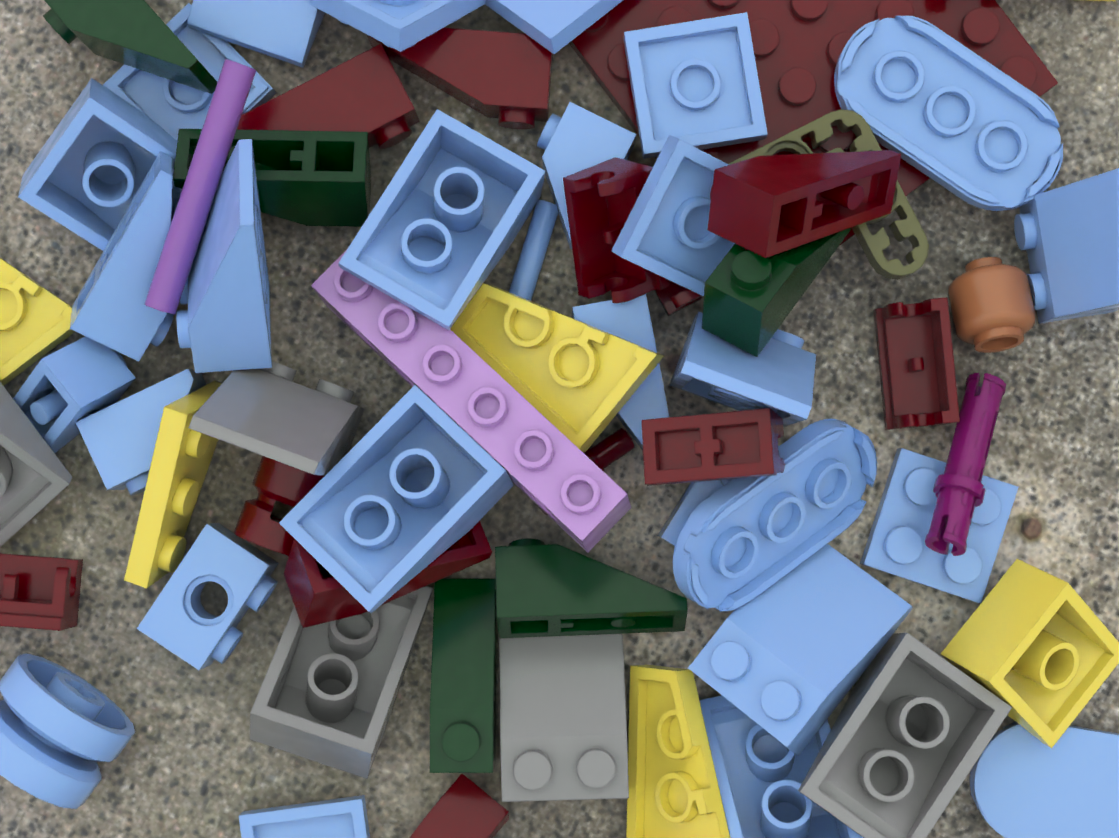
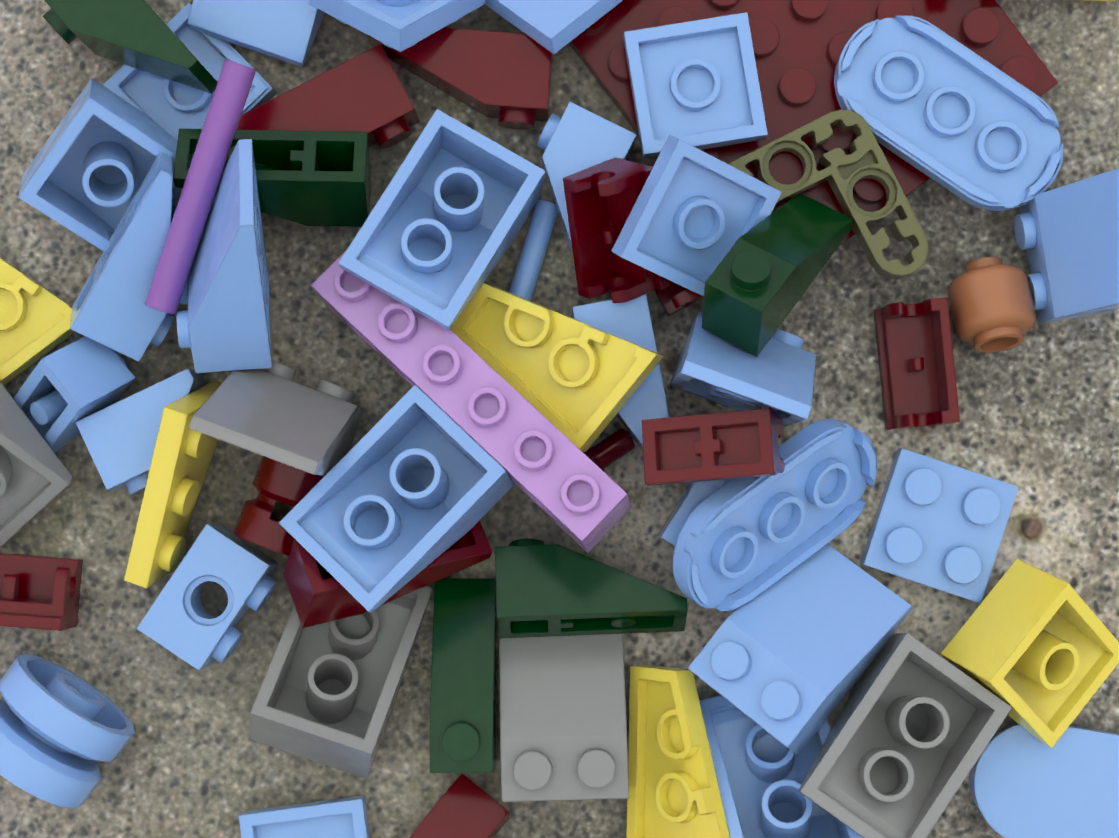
dark red slope [707,150,901,258] -> none
magenta pin [925,373,1006,556] -> none

